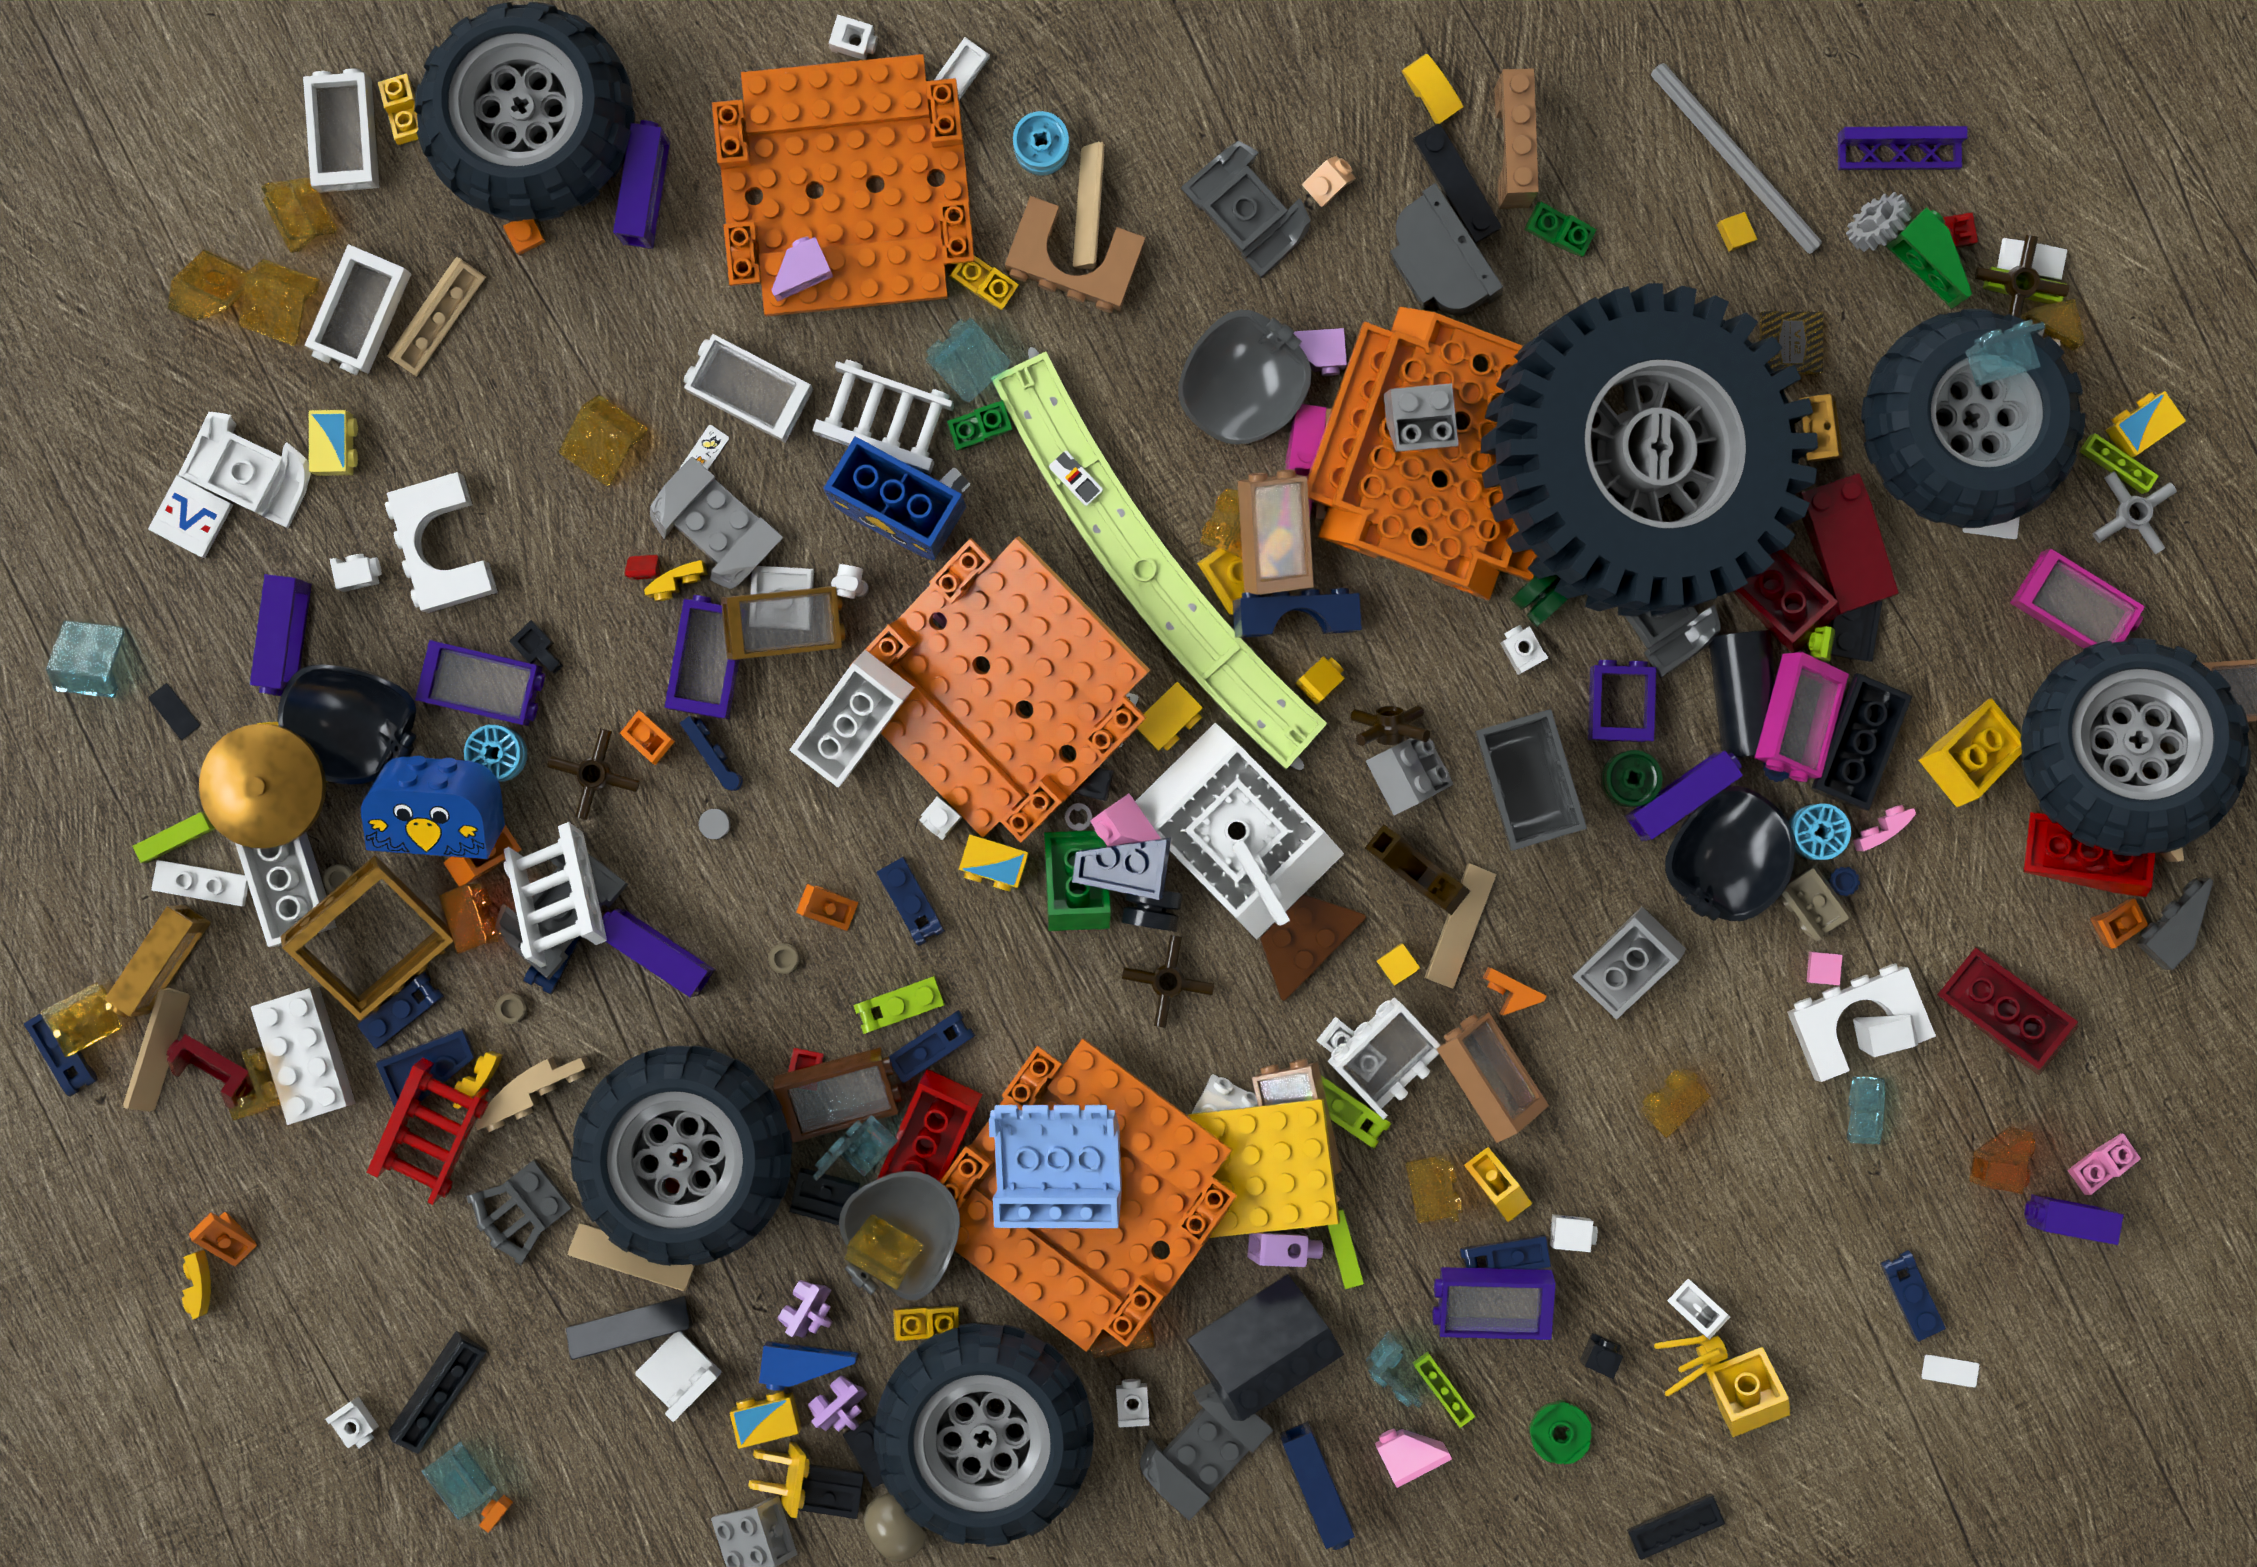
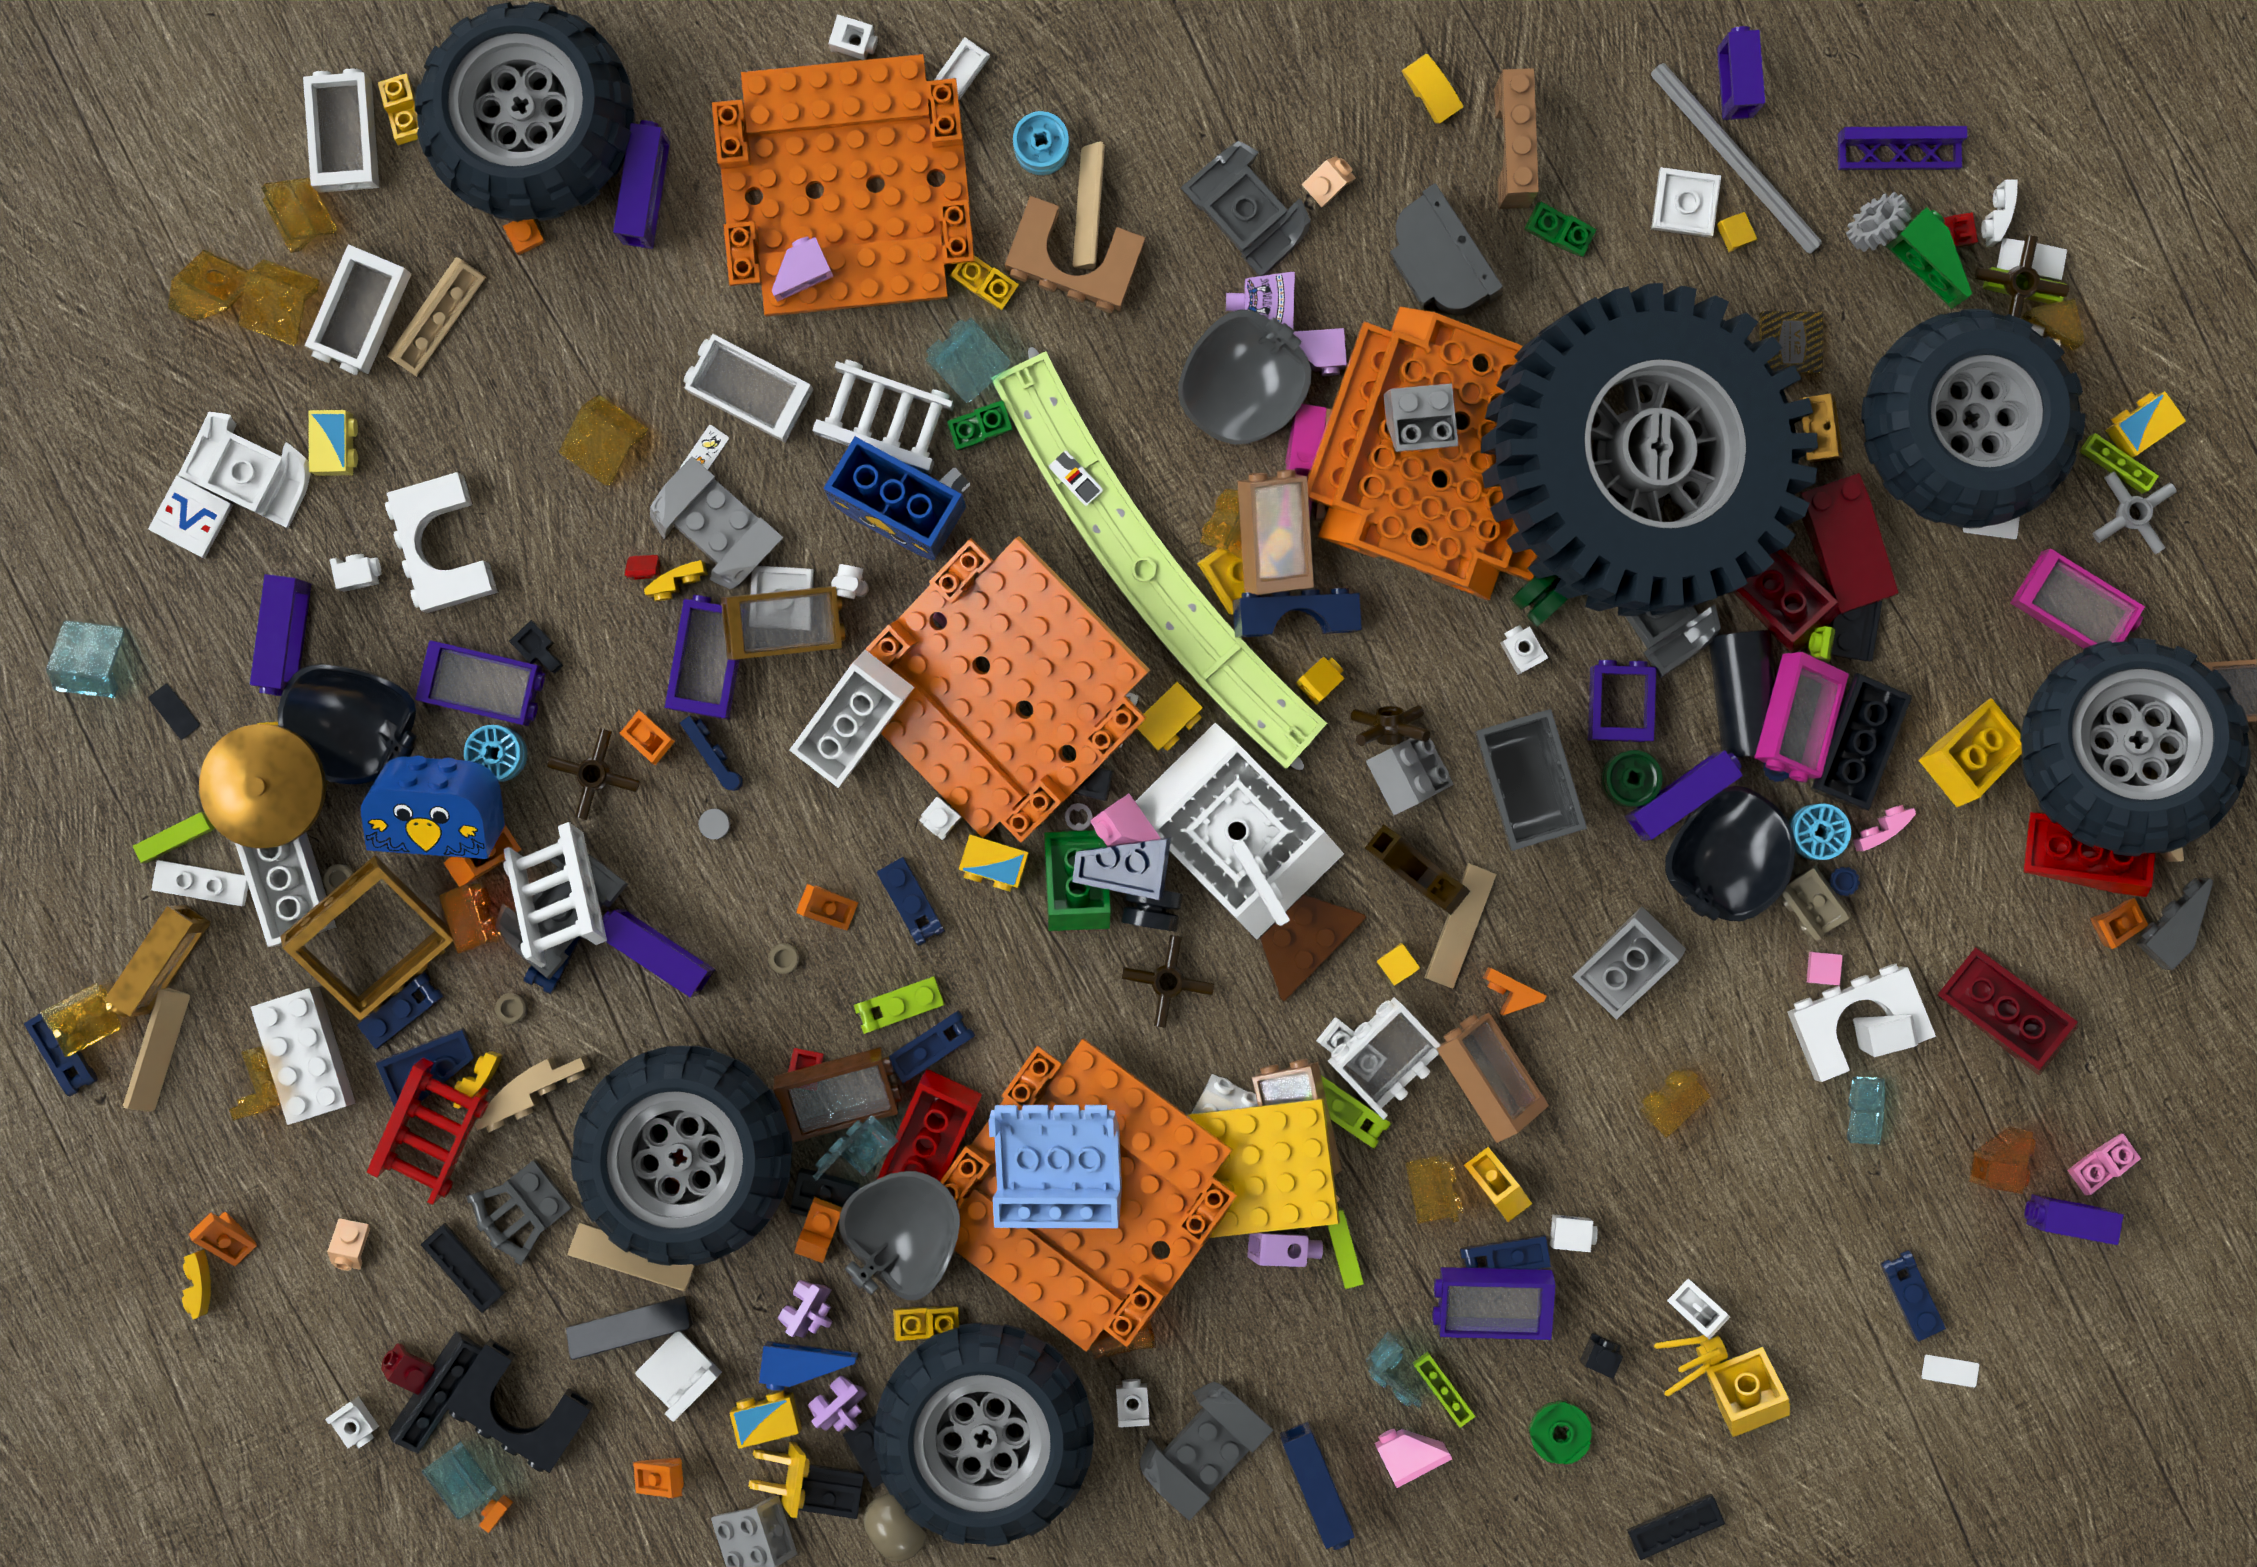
dark red panel [166,1034,254,1112] -> none
clear yellow bracket [844,1215,924,1290] -> none
black slope [1186,1274,1344,1421] -> none
black plate [1413,124,1502,244] -> none
clear light blue bracket [1966,320,2045,387] -> none
none -> light nougat bracket [327,1218,370,1271]
none -> dark red bracket [381,1343,435,1395]
none -> black plate [420,1223,507,1313]
none -> black arch [445,1338,594,1473]
none -> orange slope [633,1458,684,1498]
none -> orange slope [794,1197,843,1263]
none -> lavender torso [1226,272,1295,329]
none -> white tile [1651,167,1721,238]
none -> dark purple window [1717,26,1765,120]
none -> white slope [1981,179,2018,247]

